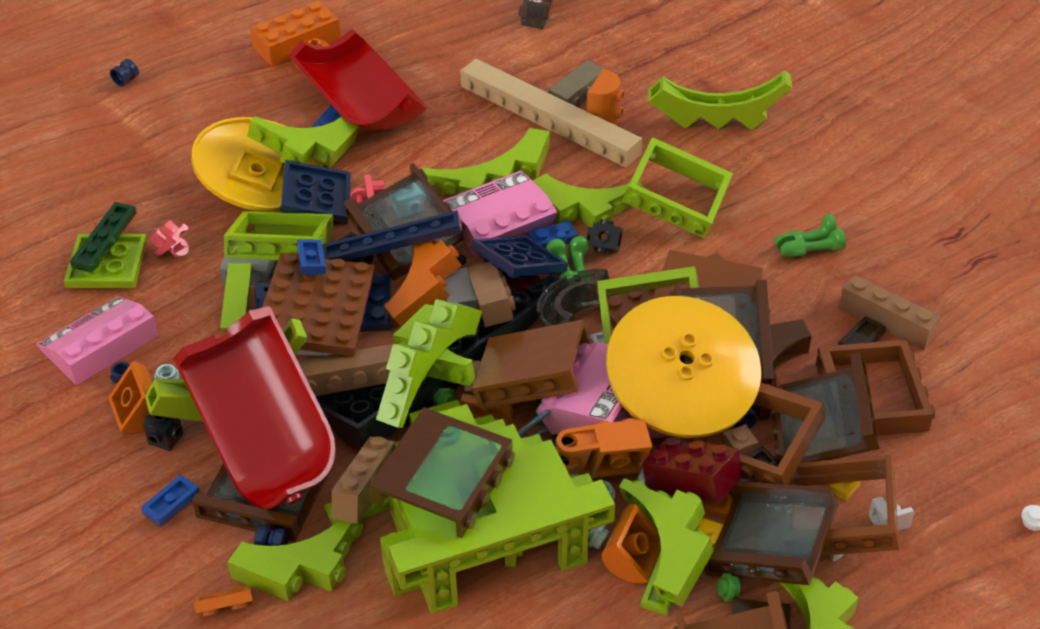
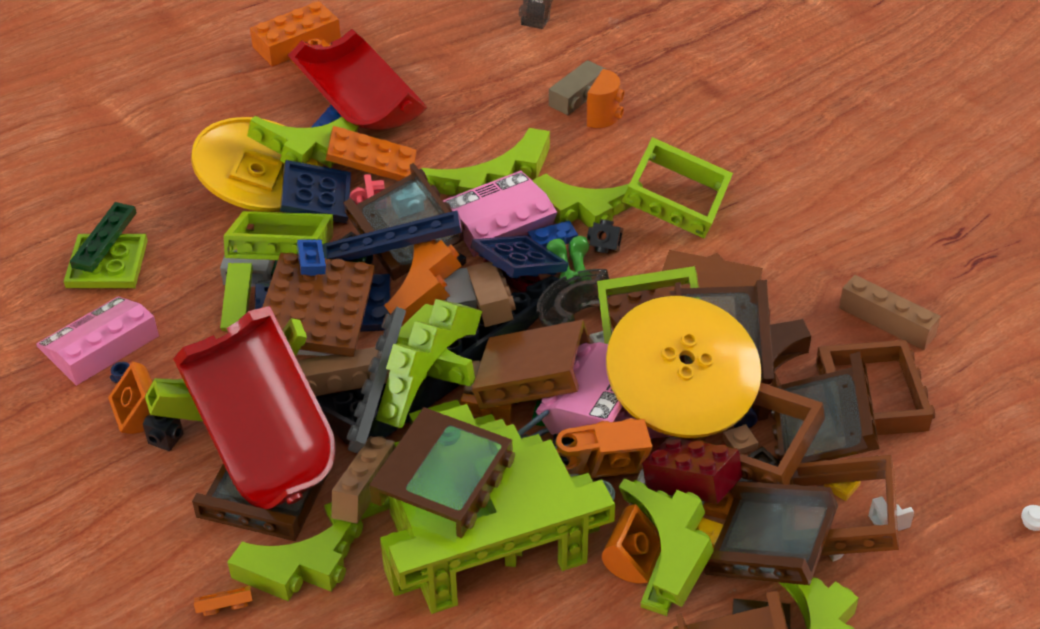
dark blue wheel [110,59,139,87] -> none
blue plate [141,474,200,527] -> none
coral hips [149,219,189,258] -> none
light aqua plate [154,364,180,379] -> none
dark blue wheel [254,525,289,546] -> none
bright green plate [433,388,456,406] -> none
tan brick [460,59,642,168] -> none
light aqua plate [588,525,610,550] -> none
lime arch [648,70,792,130] -> none
bright green plate [717,573,740,602] -> none
bright green piece [774,213,846,258] -> none
dark brown tile [838,316,886,345] -> none
none -> orange plate [325,126,416,181]
none -> dark grey plate [347,307,406,453]

